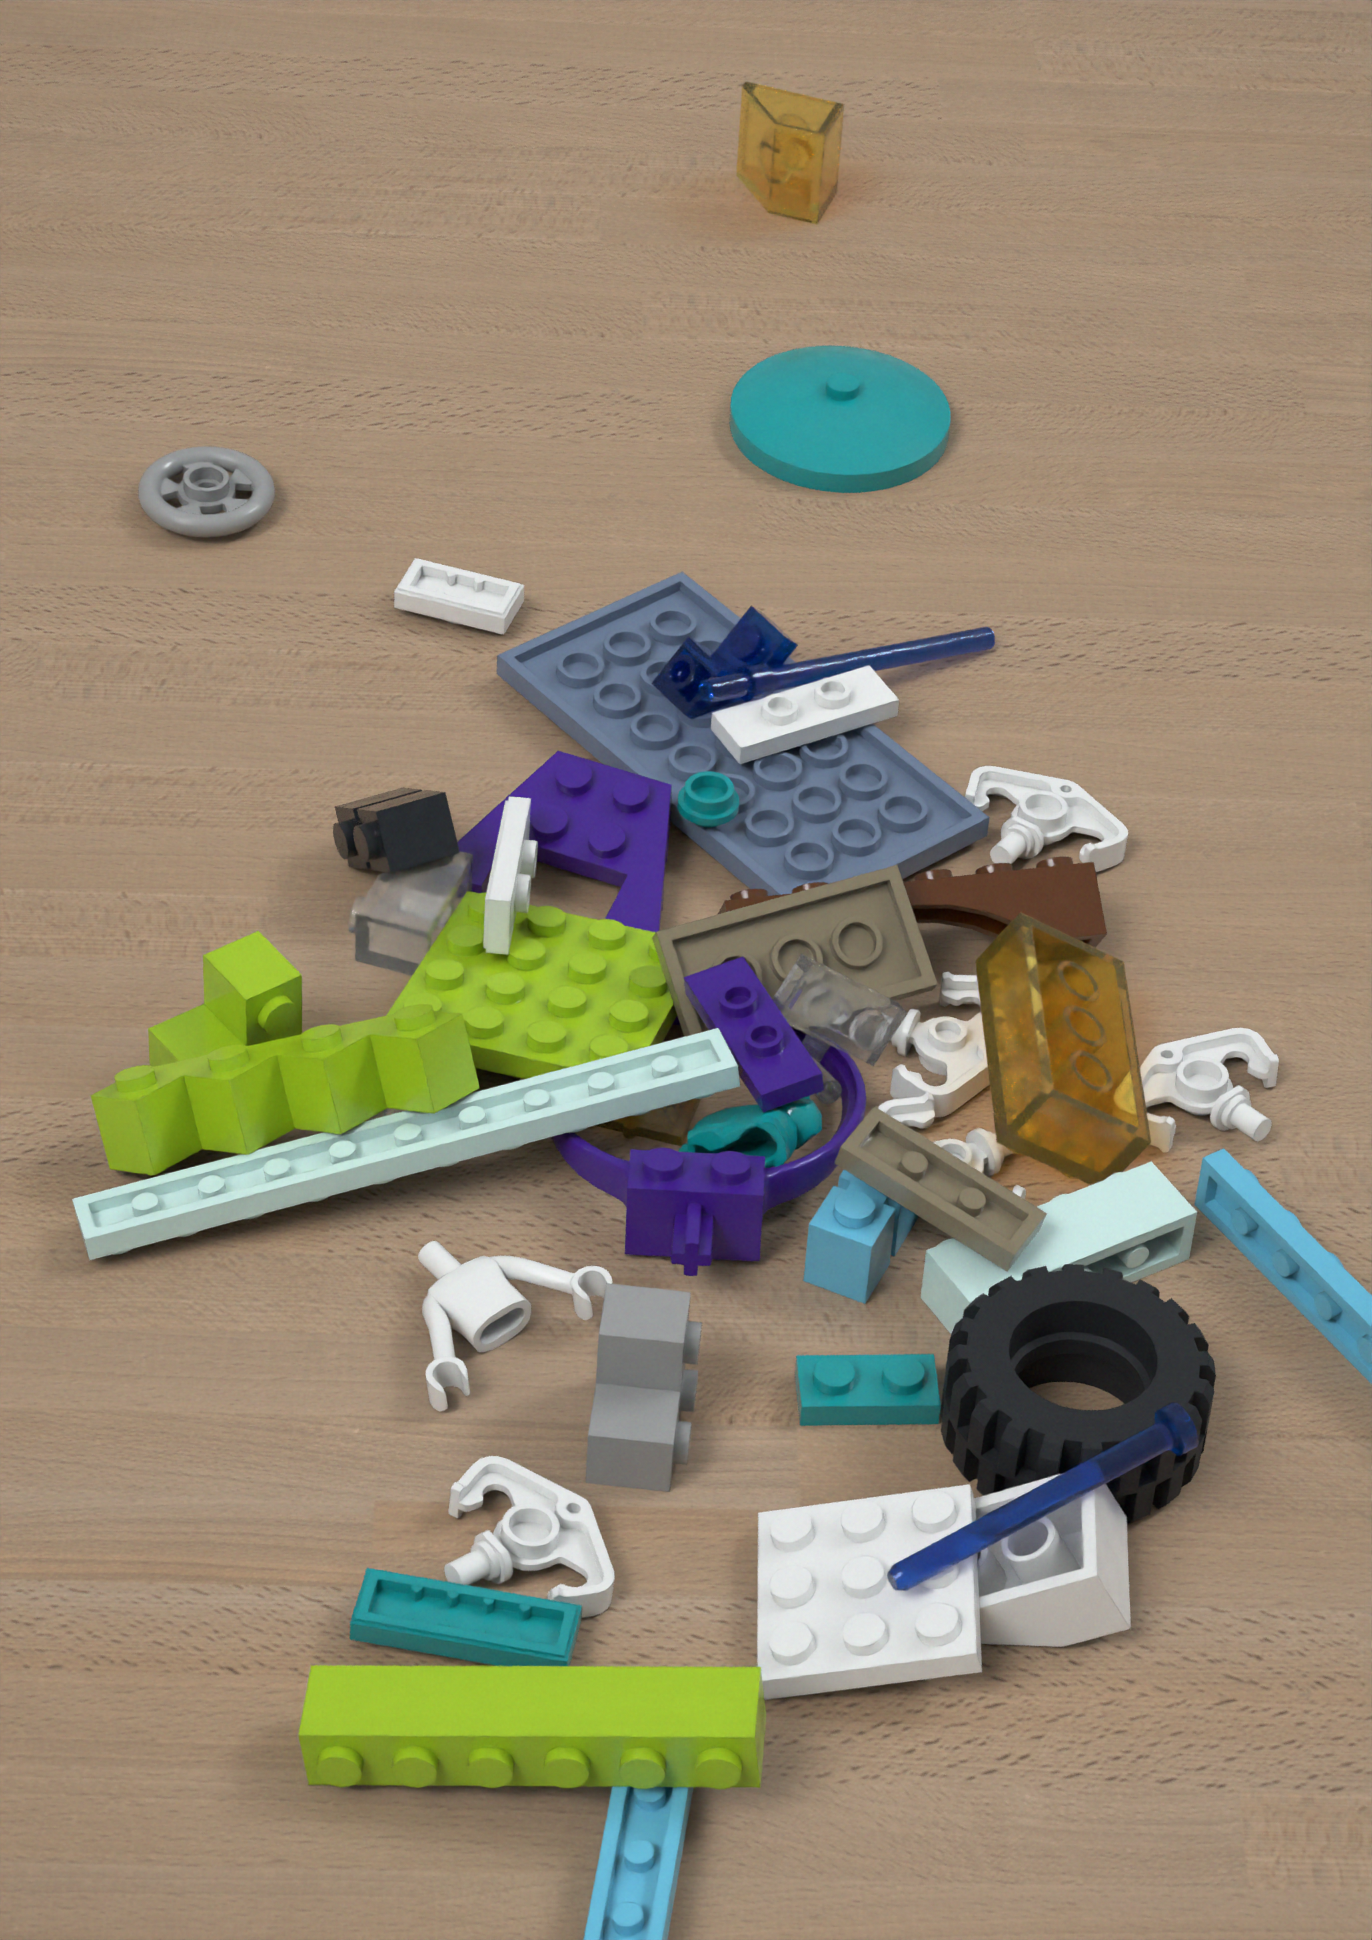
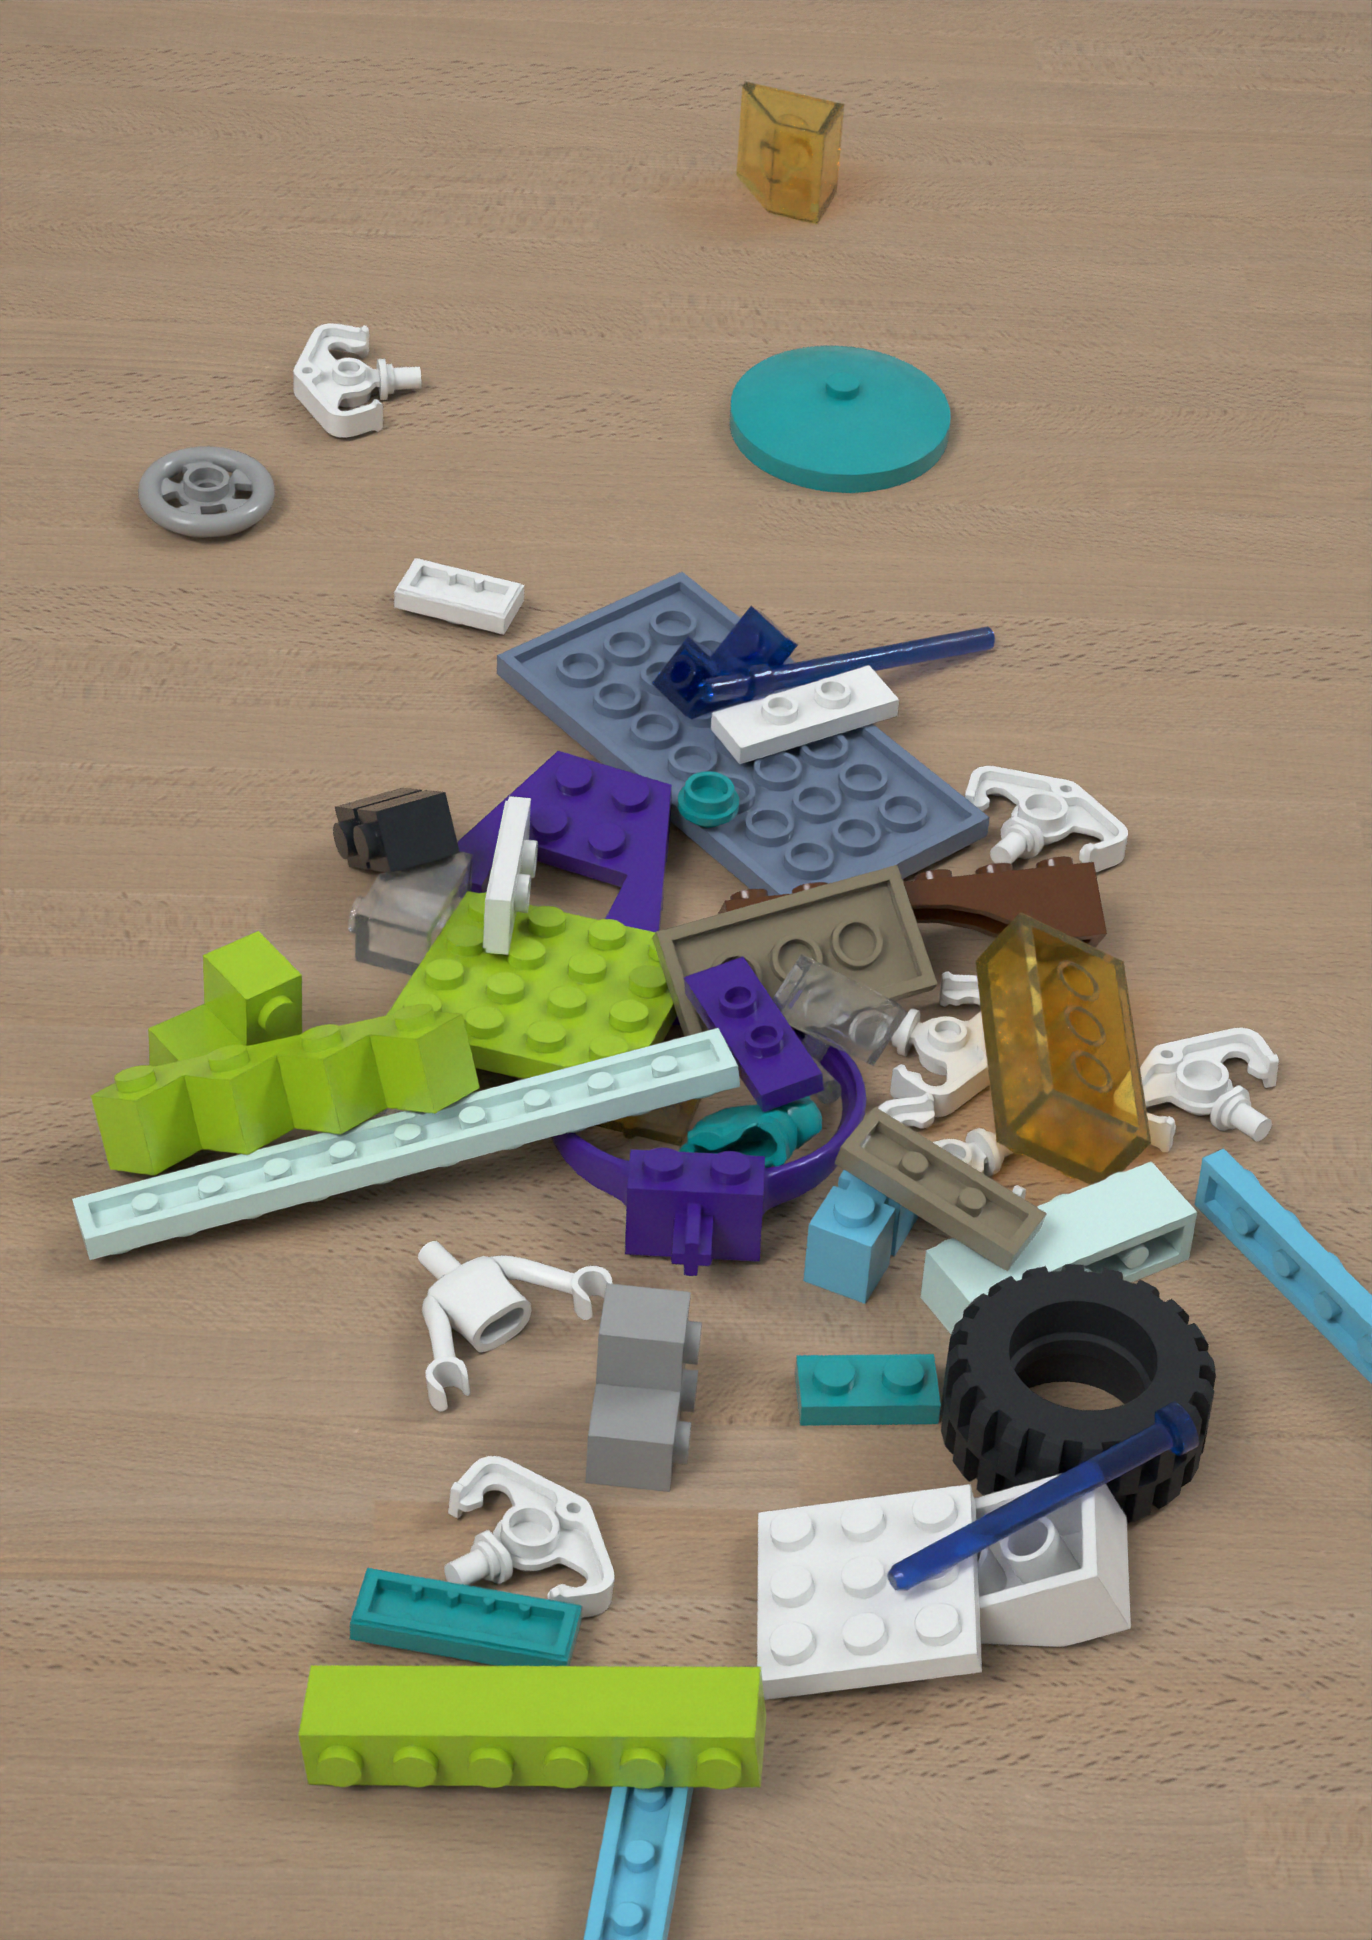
none -> white piece [293,323,421,438]

